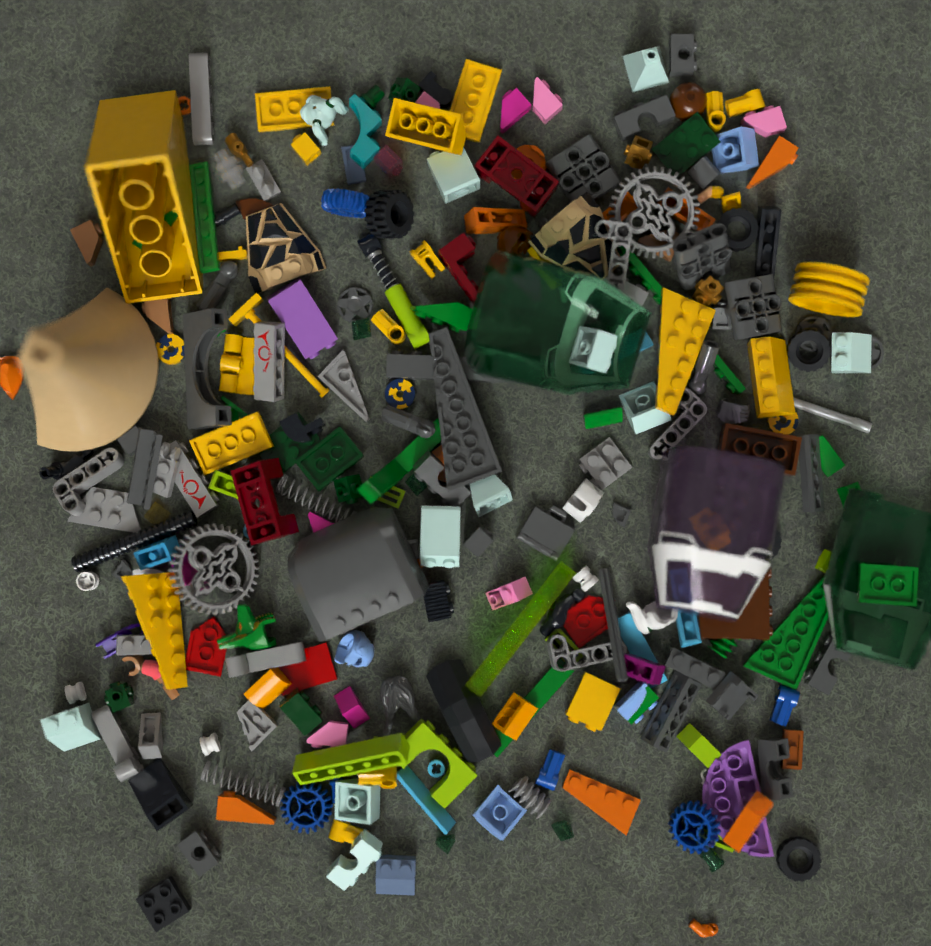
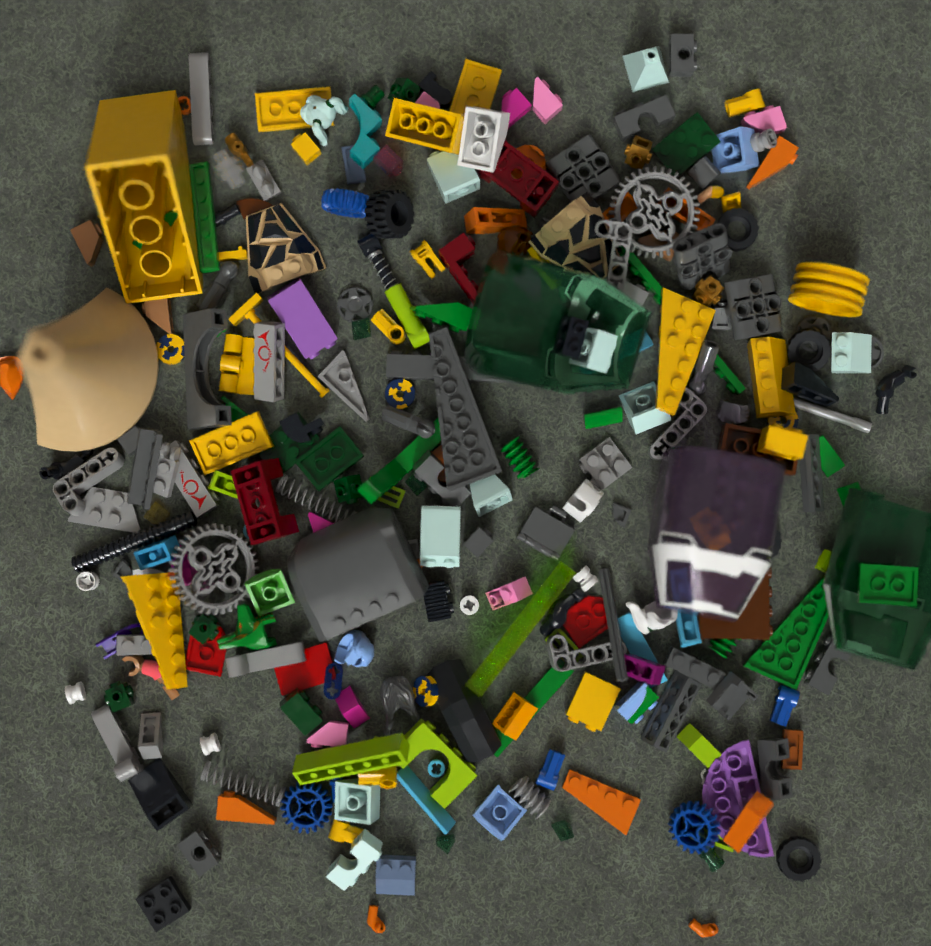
light aqua slope [40,703,101,751] -> none
light grey wing [237,700,279,751] -> none
light orange brick [244,667,292,709] -> none
reddish brown cylinder [669,82,707,121] -> none
yellow piece [706,91,726,133] -> none
black slope [755,206,781,278] -> none
none -> dark green brick [188,613,221,645]
none -> bright green slope [244,569,295,616]
none -> clear blue beam [324,662,344,700]
none -> orange arm [367,904,386,933]
none -> piece [413,676,438,707]
none -> white slope [457,106,510,172]
none -> white wheel [460,595,479,615]
none -> green piece [501,436,540,479]
none -> black brick [552,316,589,359]
none -> light grey wheel [750,129,777,152]
none -> yellow brick [757,424,808,461]
none -> black slope [781,362,839,407]
none -> black arm [875,365,917,414]

